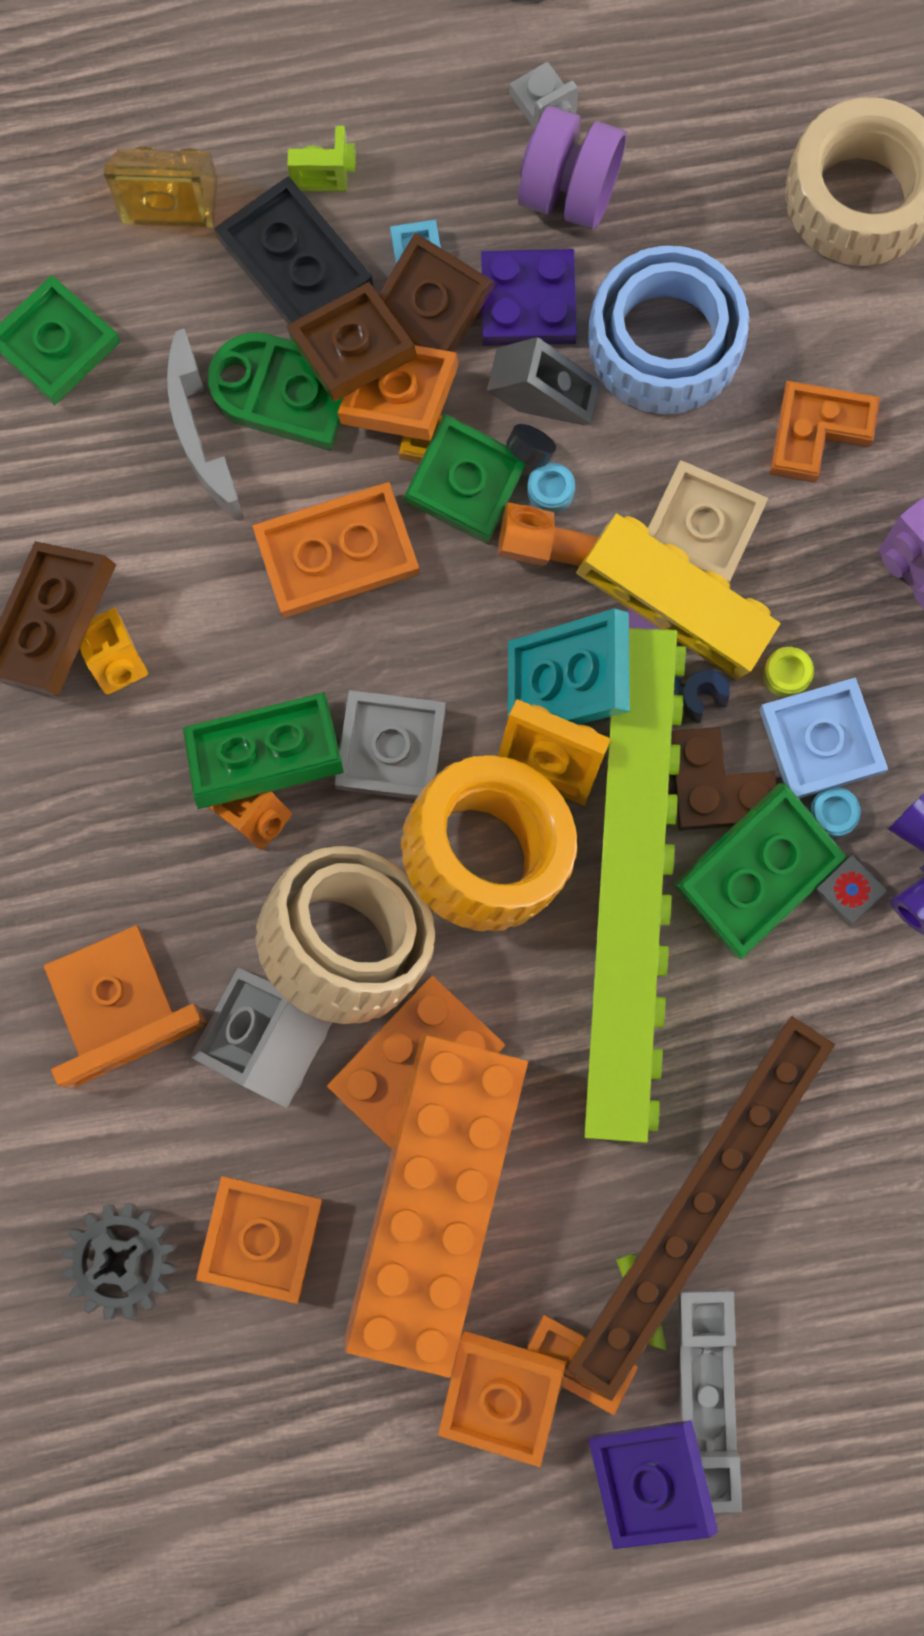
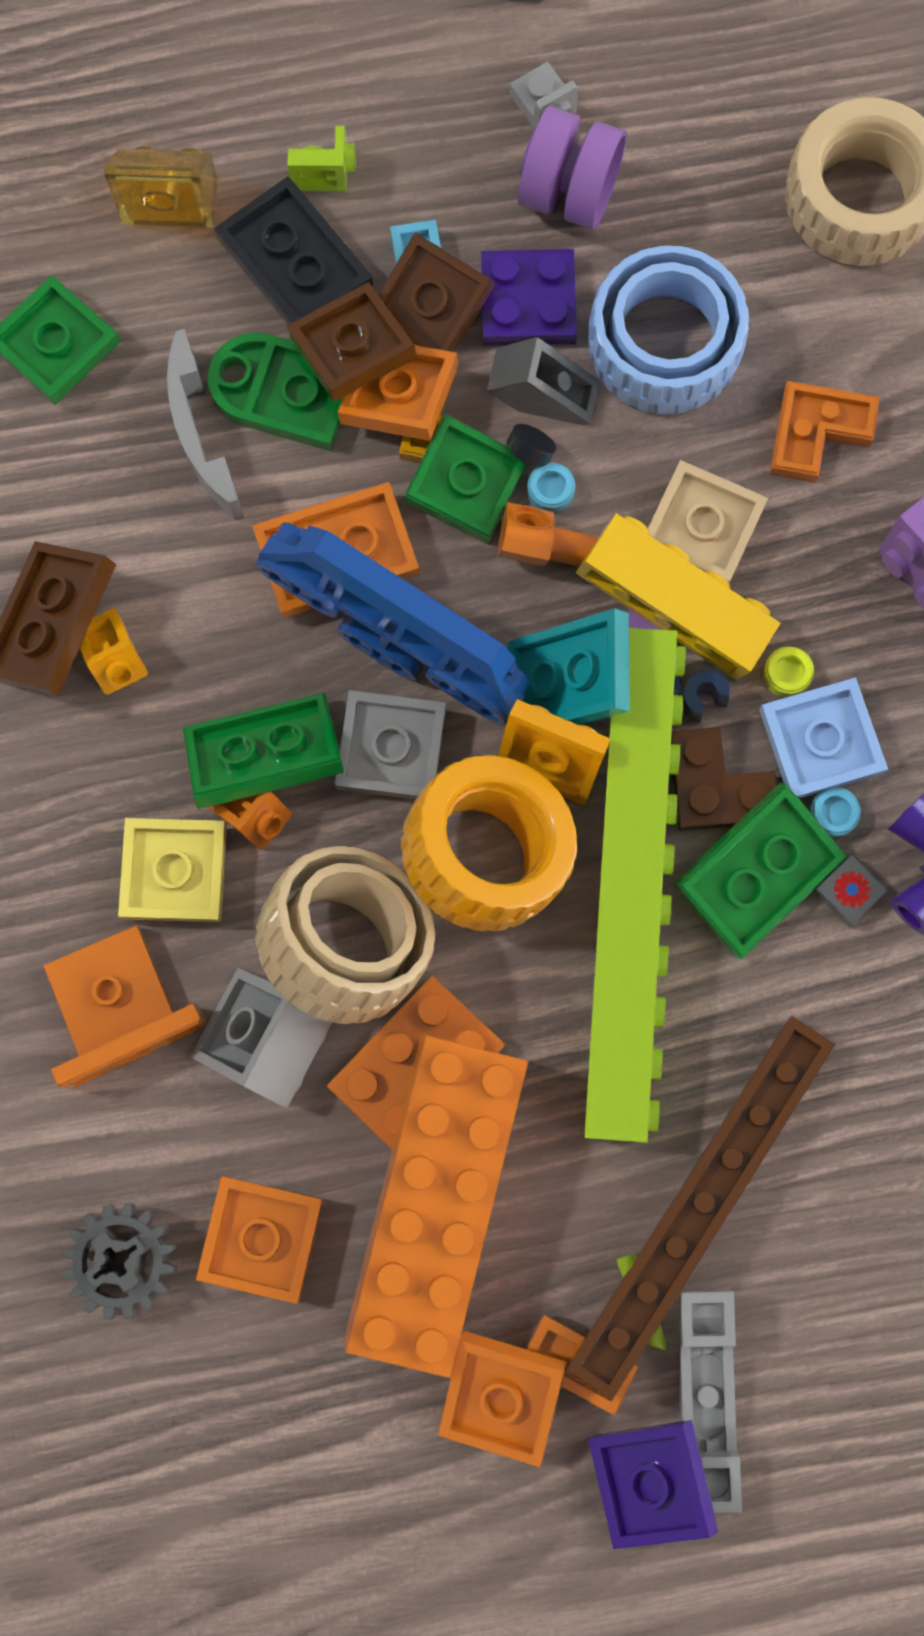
none -> light yellow plate [118,818,227,922]
none -> blue connector [255,522,531,726]

